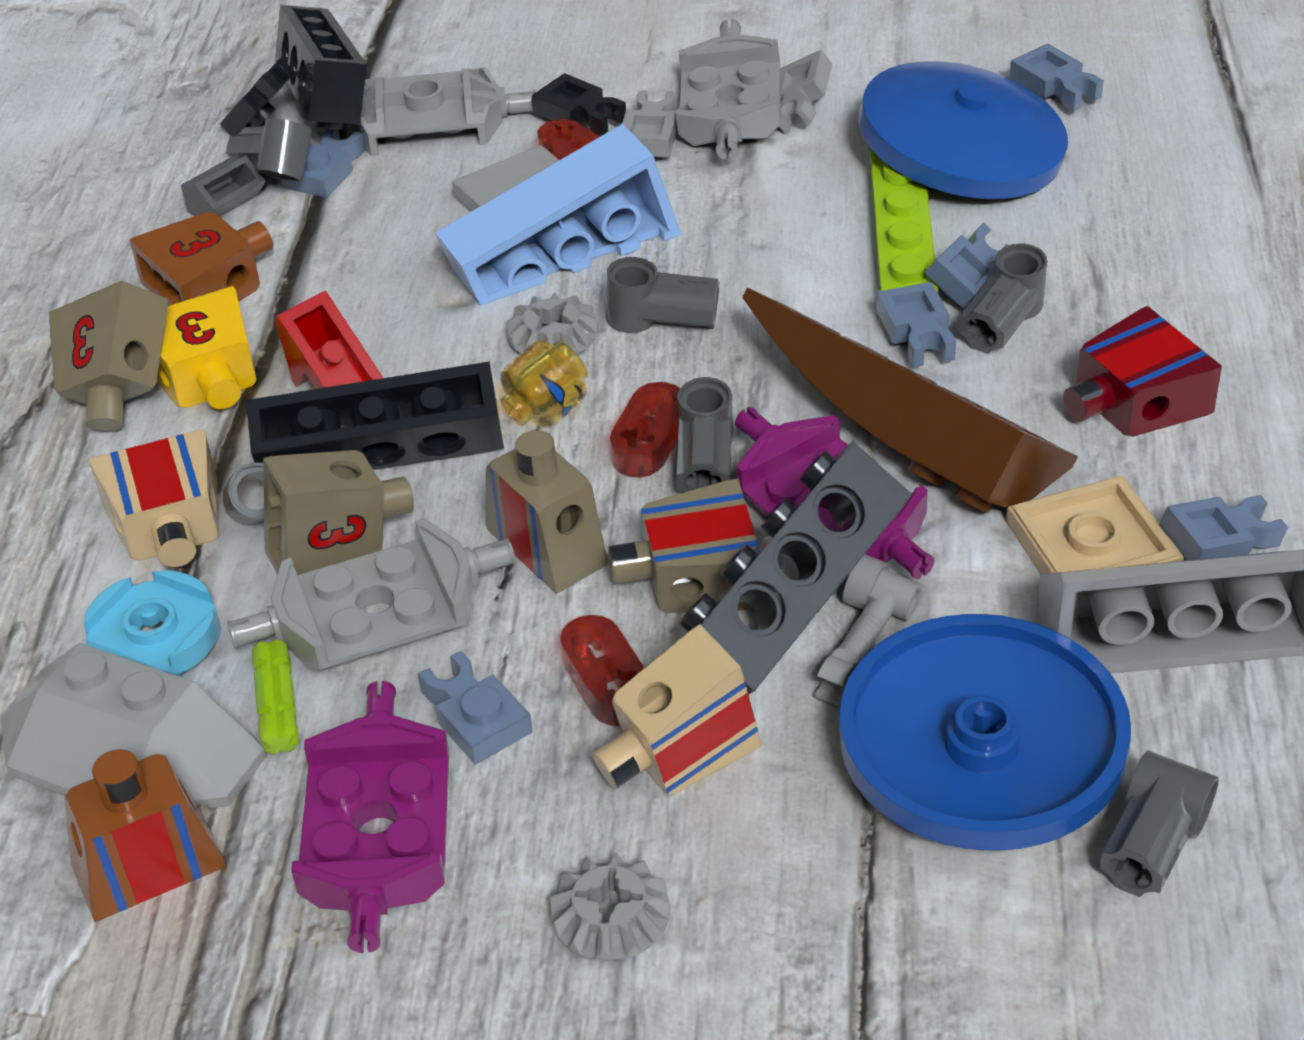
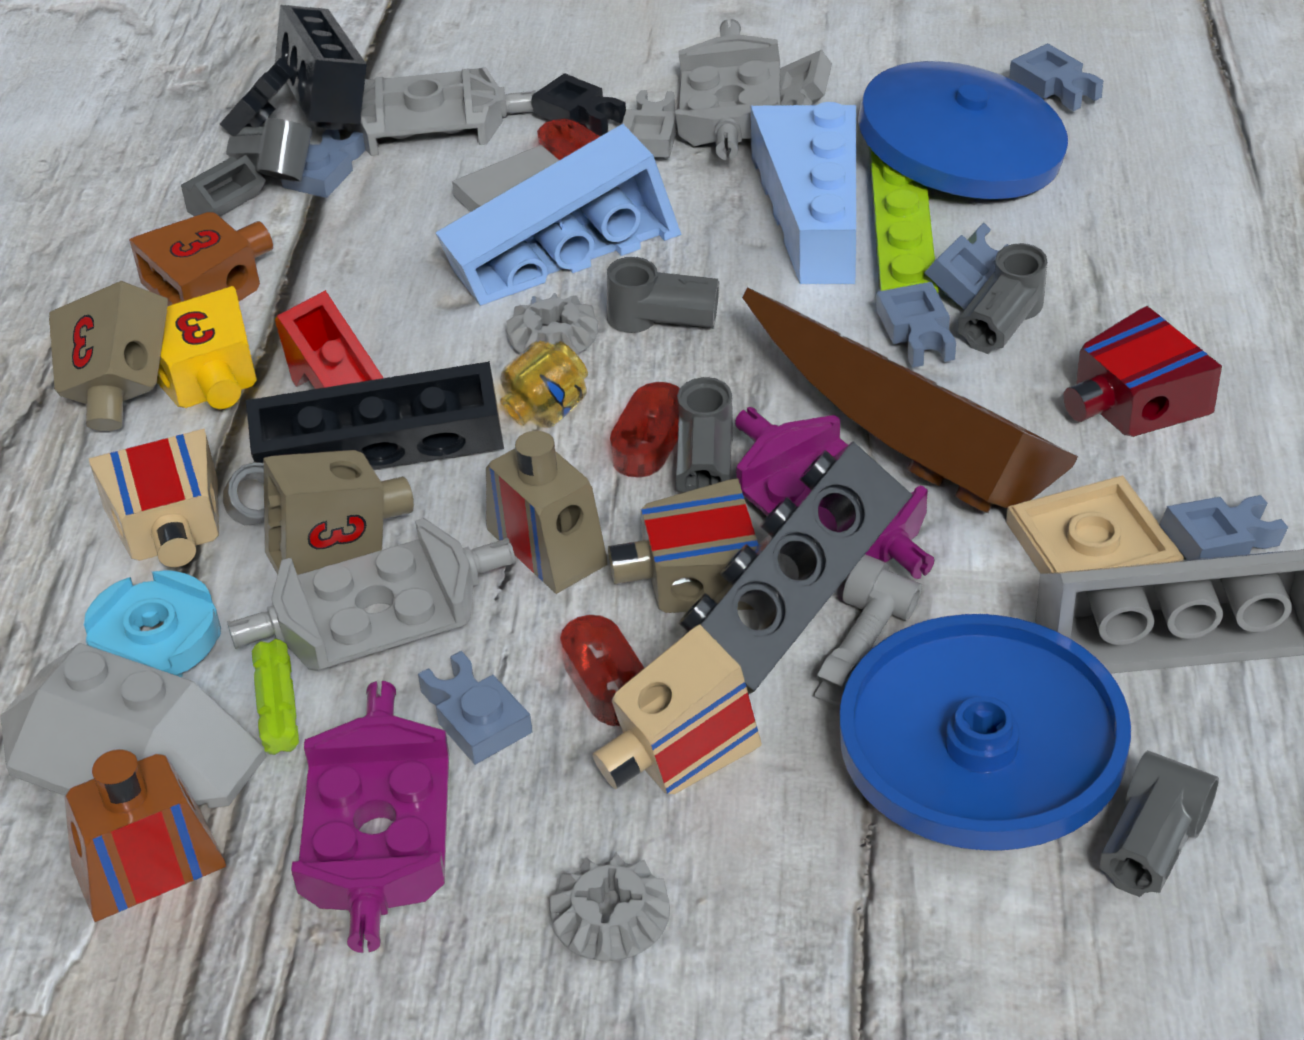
none -> light blue wedge [750,102,856,284]

